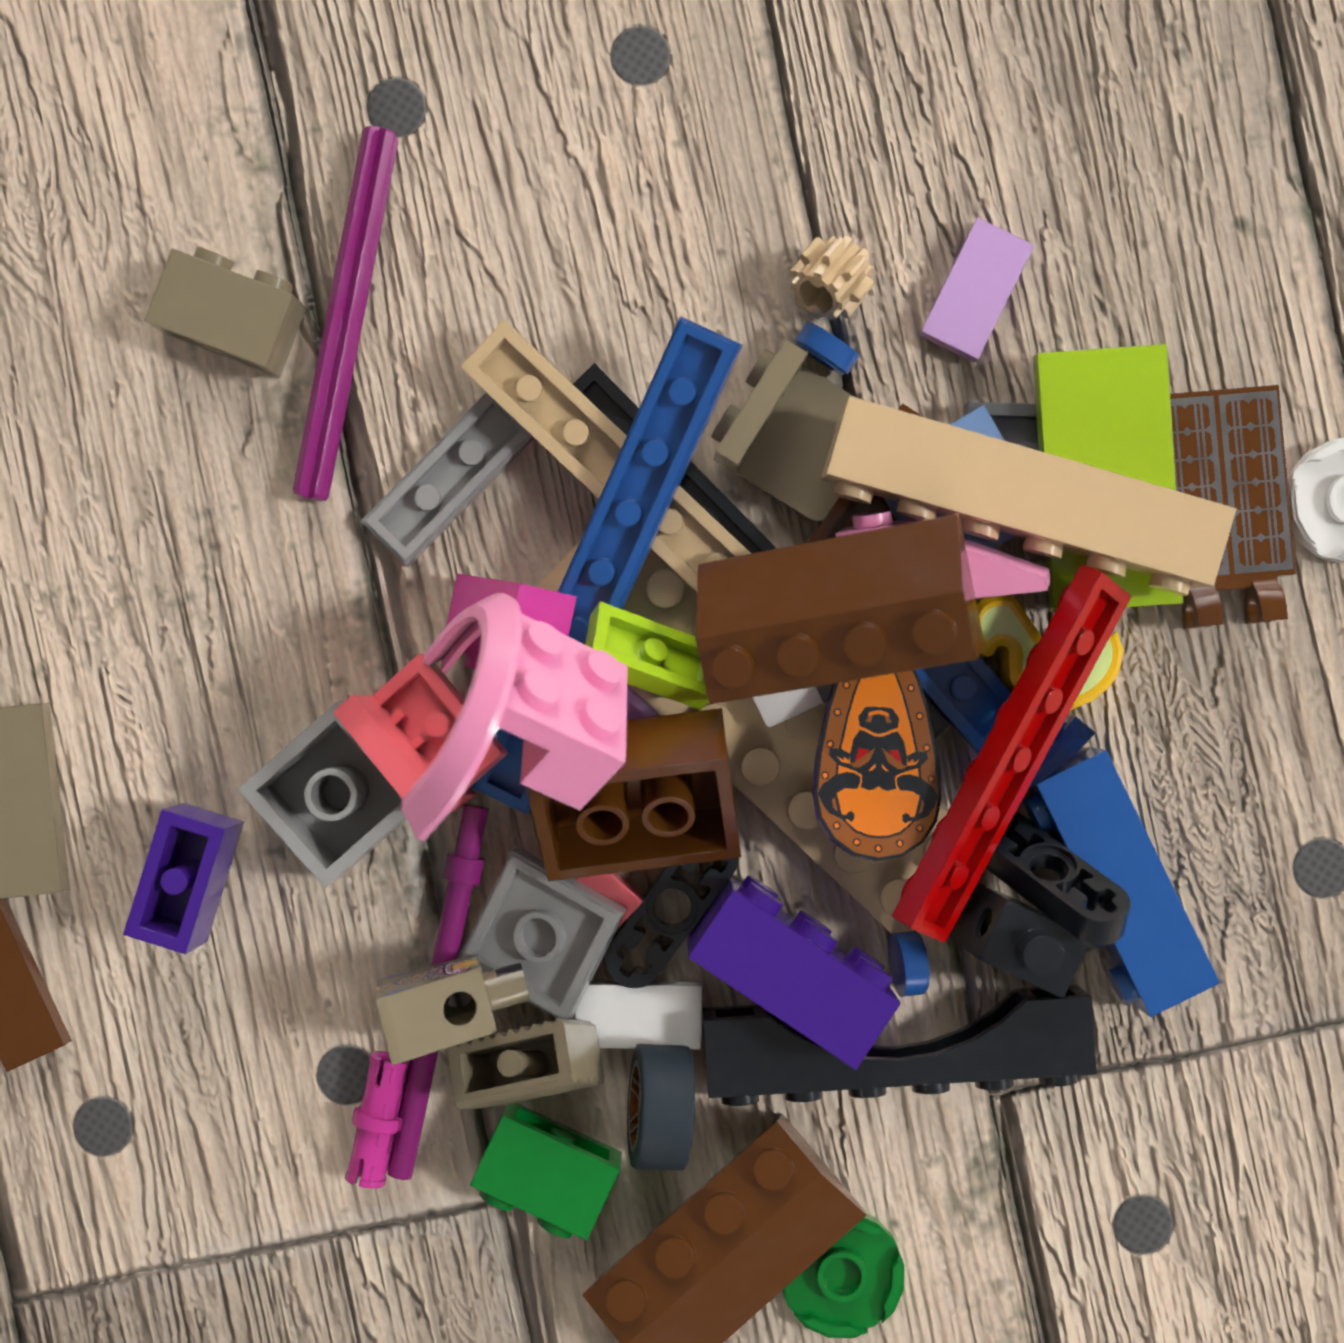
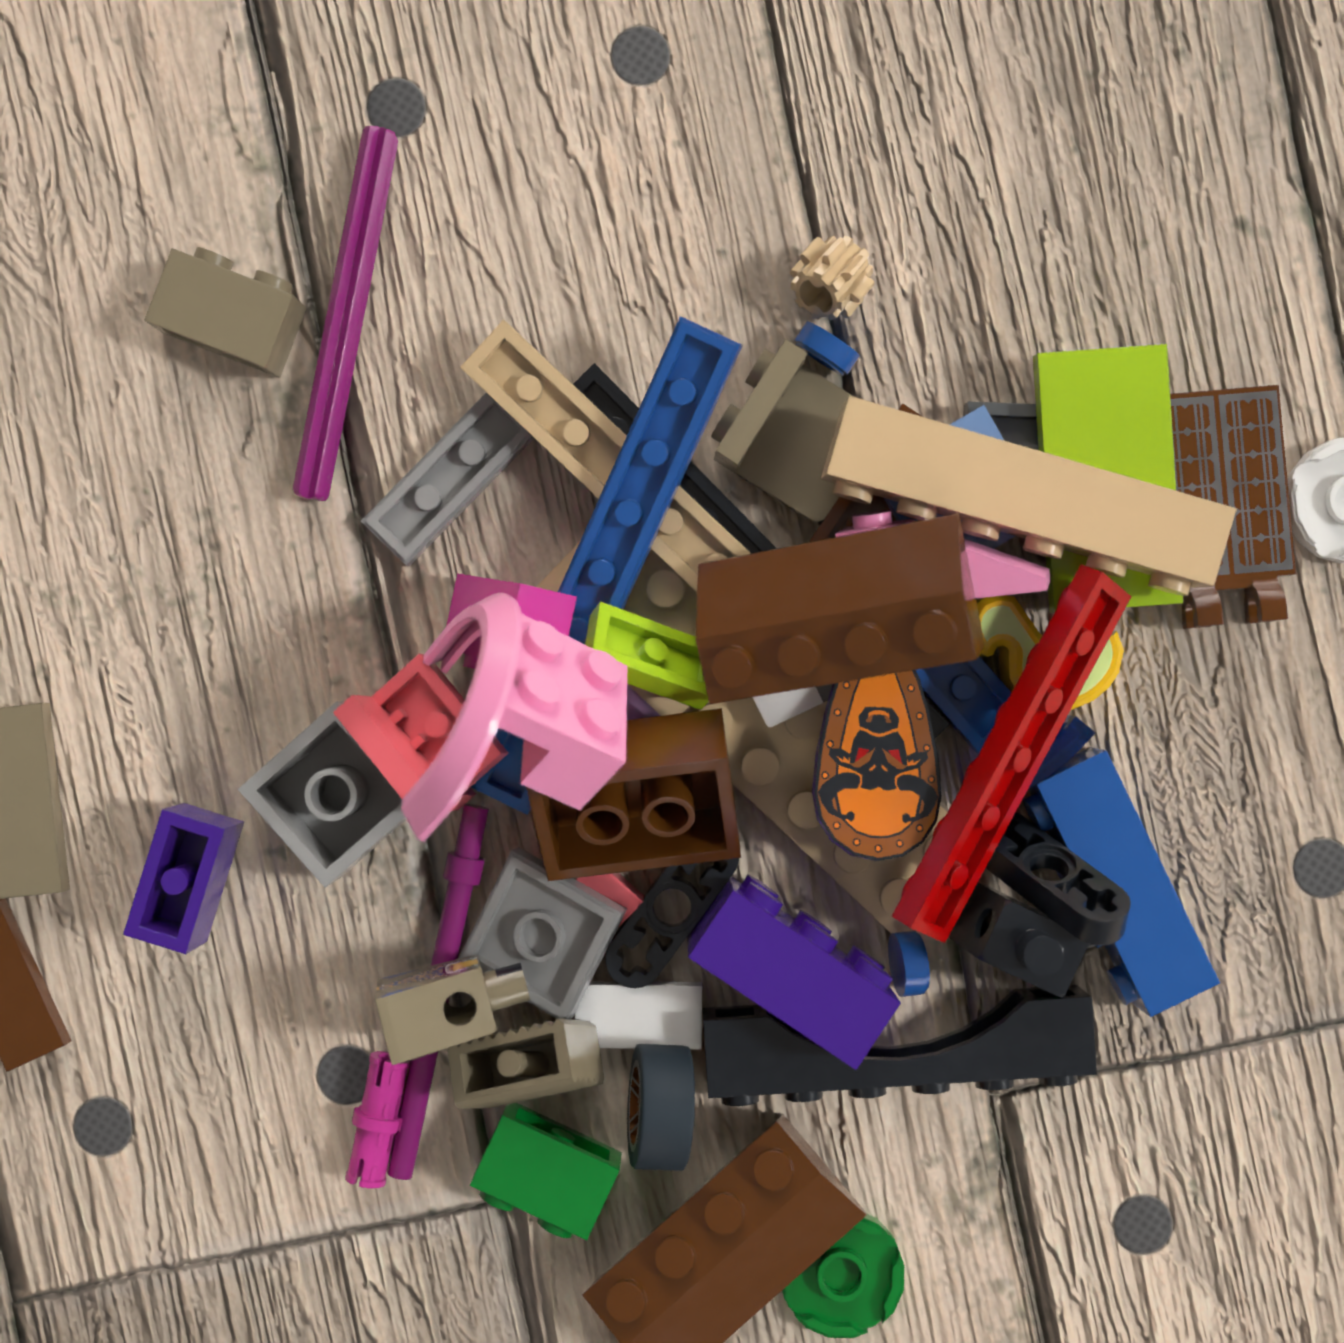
lavender tile [918,217,1035,363] -> none

